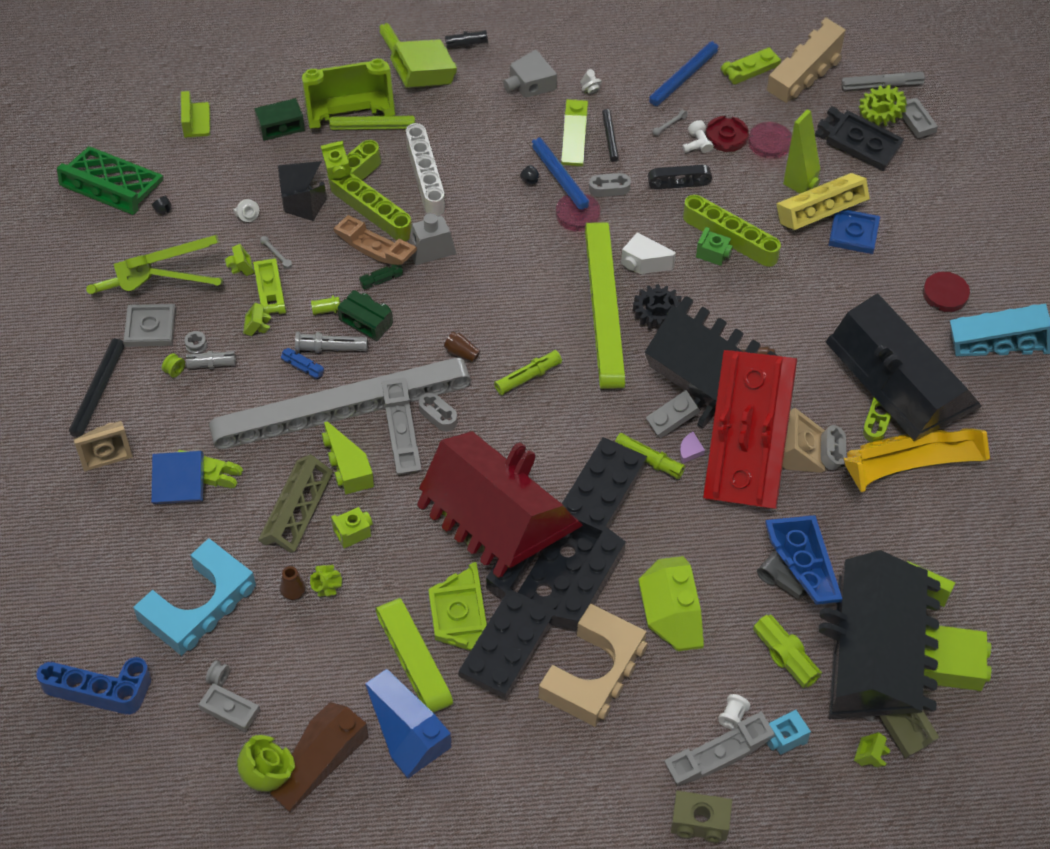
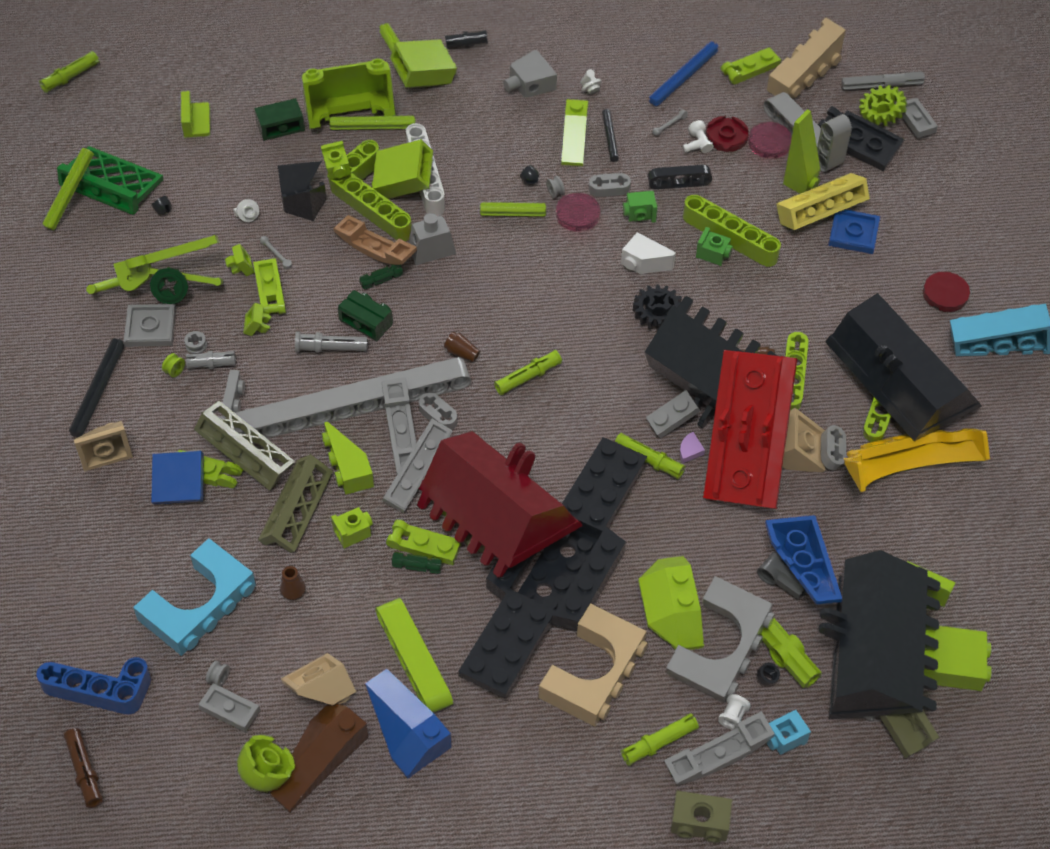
blue axle [281,348,324,379] -> none
lime gear [310,565,342,597] -> none
lime pin [311,295,340,315] -> none
lime wing [428,562,487,651] -> none
blue axle [532,137,589,210] -> none
lime beam [585,222,625,389] -> none
lime tile [854,732,890,768] -> none
none -> lime pin [39,51,100,93]
none -> lime axle [43,148,94,230]
none -> reddish brown pin [64,728,103,808]
none -> dark green gear [150,267,188,304]
none -> olive fence [194,401,295,490]
none -> light grey plate [222,370,245,416]
none -> tan slope [281,653,356,705]
none -> lime brick [372,139,433,199]
none -> light grey tile [382,419,453,513]
none -> lime plate [386,520,462,566]
none -> dark green axle [391,552,442,574]
none -> lime axle [480,202,546,216]
none -> light grey bush [546,176,565,198]
none -> lime pin [621,713,699,766]
none -> bright green brick [623,191,657,223]
none -> light grey arch [666,576,775,703]
none -> black hinge [756,662,780,686]
none -> light grey beam [763,92,852,172]
none -> lime beam [785,332,809,411]

